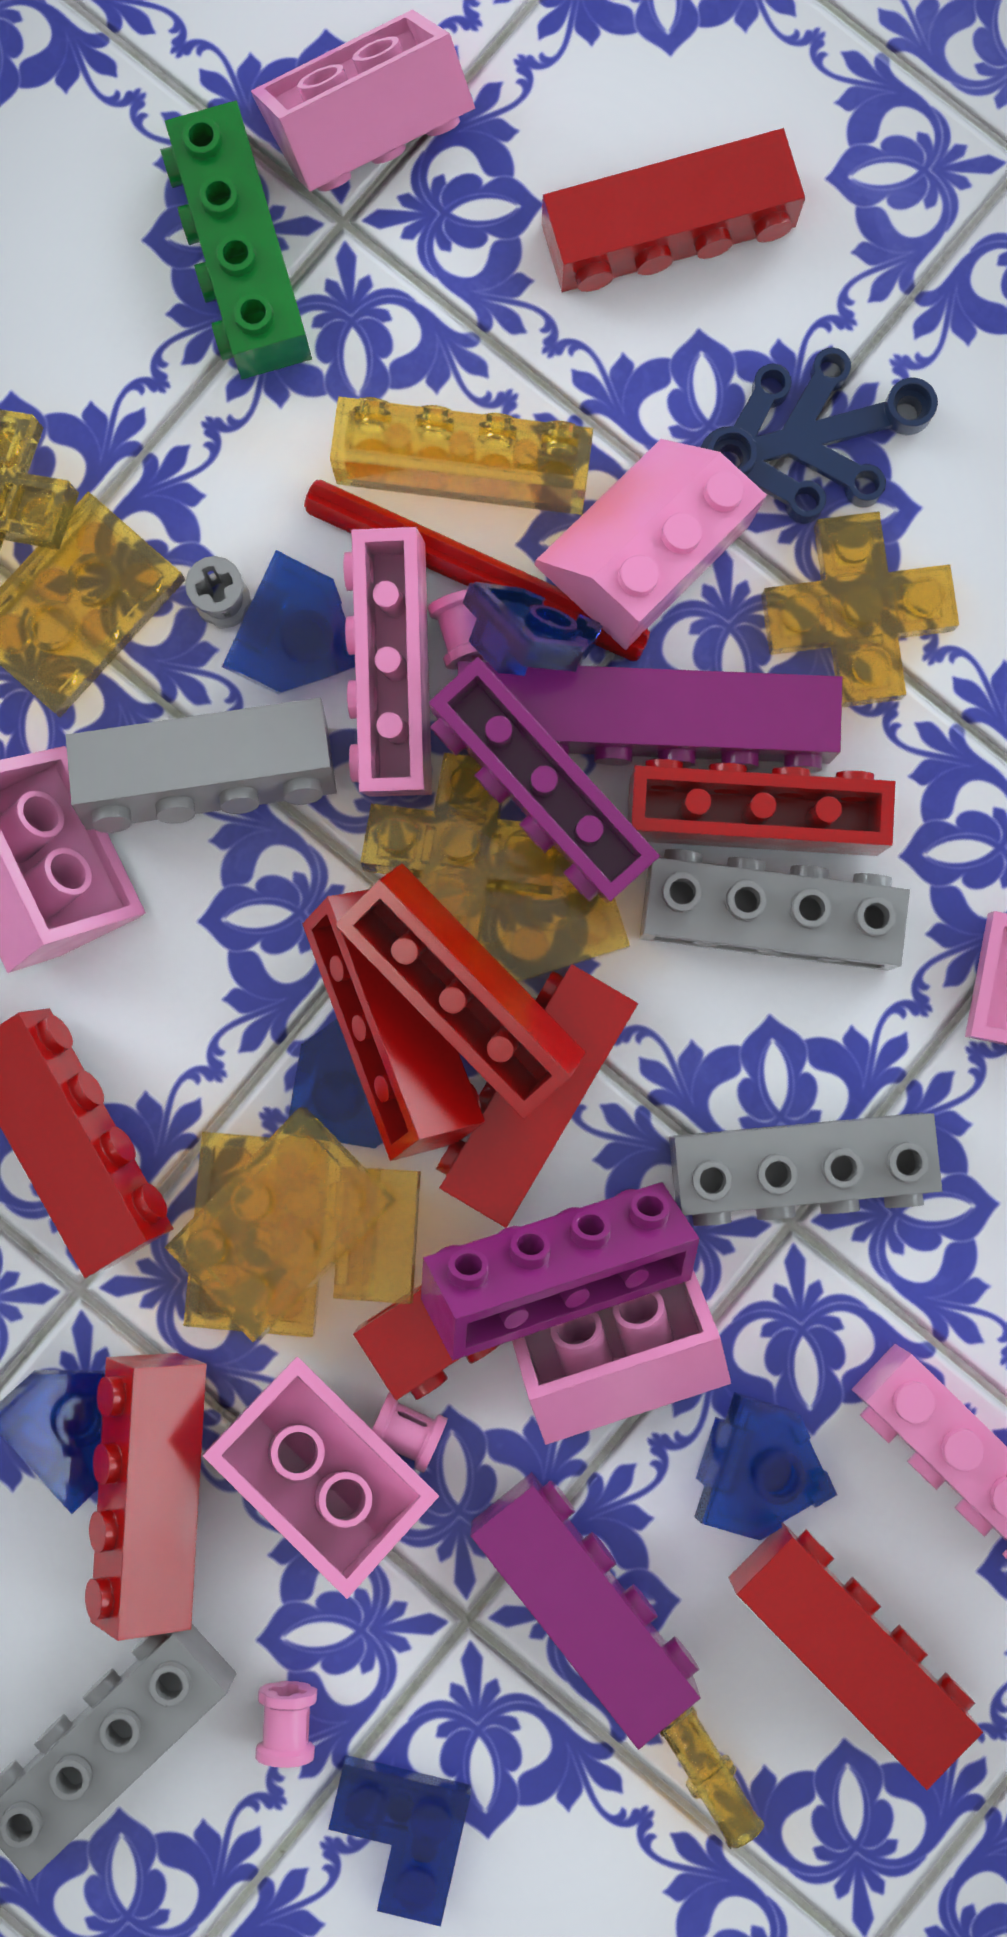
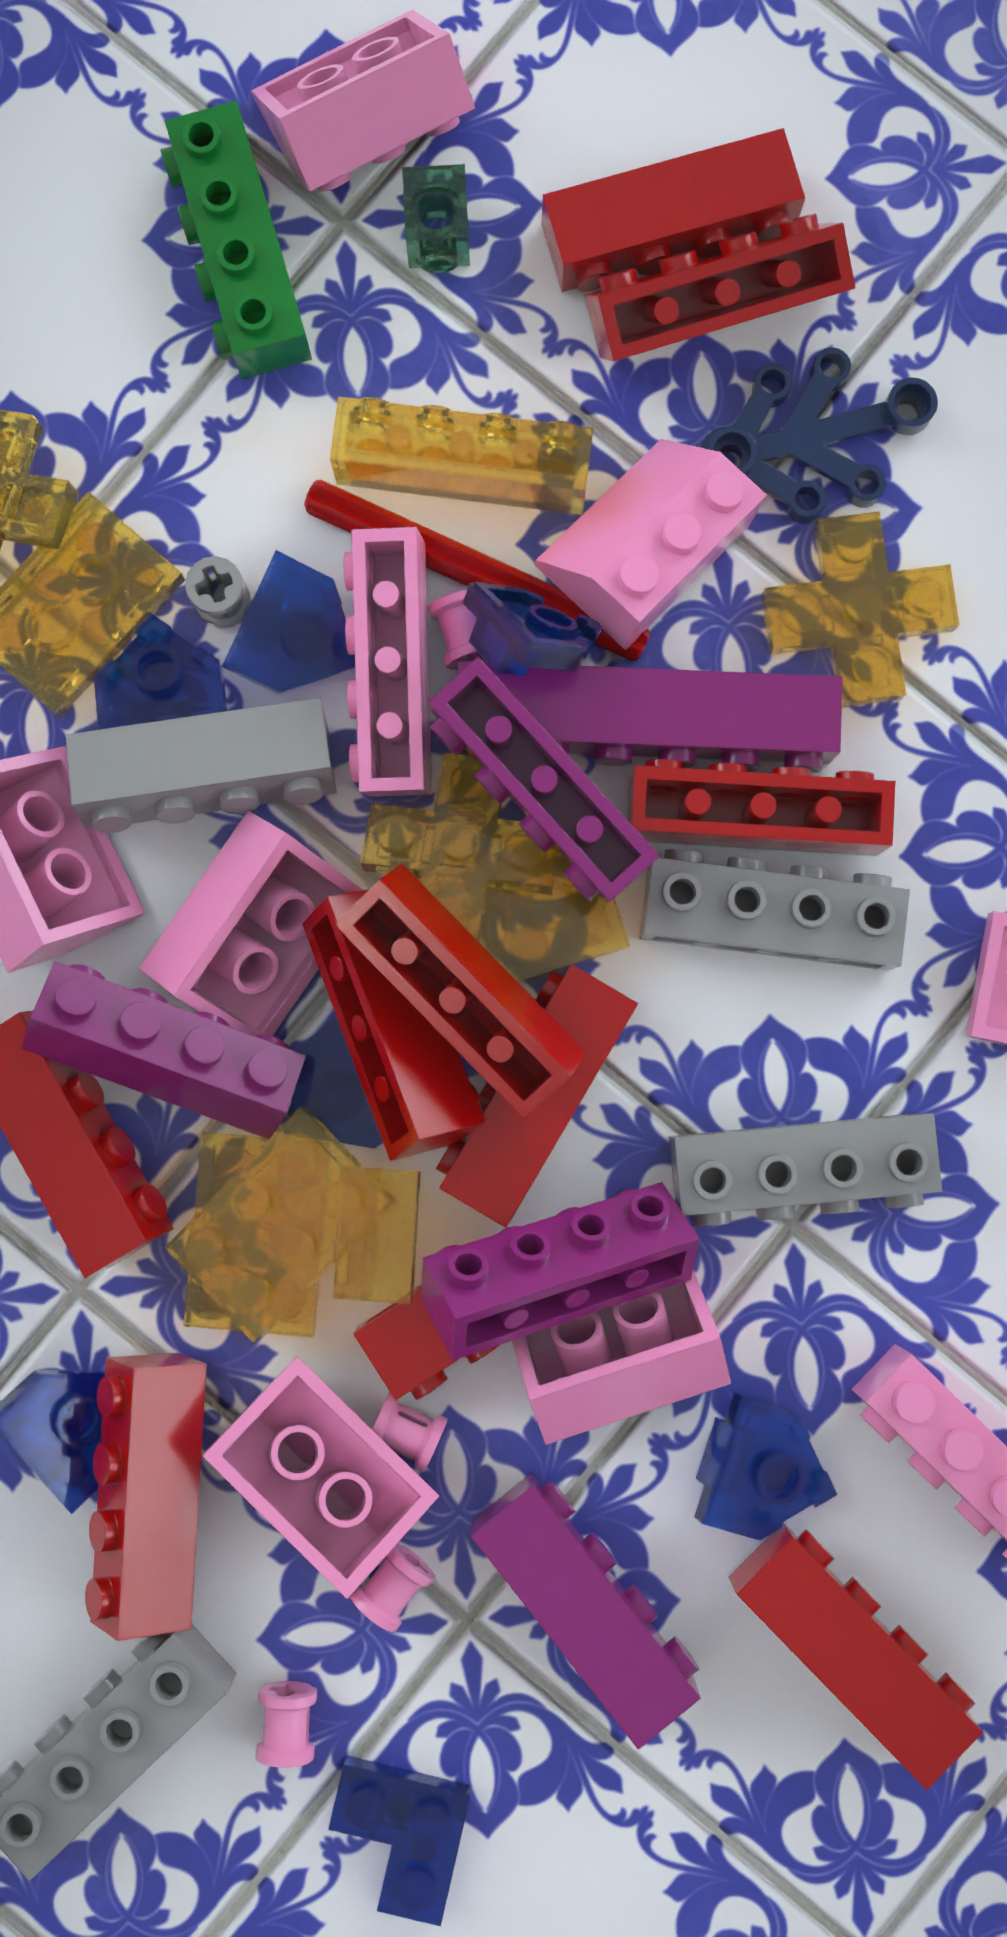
clear yellow pin [660,1706,764,1849] -> none
none -> magenta brick [21,961,306,1139]
none -> clear blue plate [94,613,227,730]
none -> bright pink slope [139,810,363,1036]
none -> bright pink bush [350,1543,436,1632]
none -> brick [402,164,470,273]
none -> red brick [585,213,856,362]

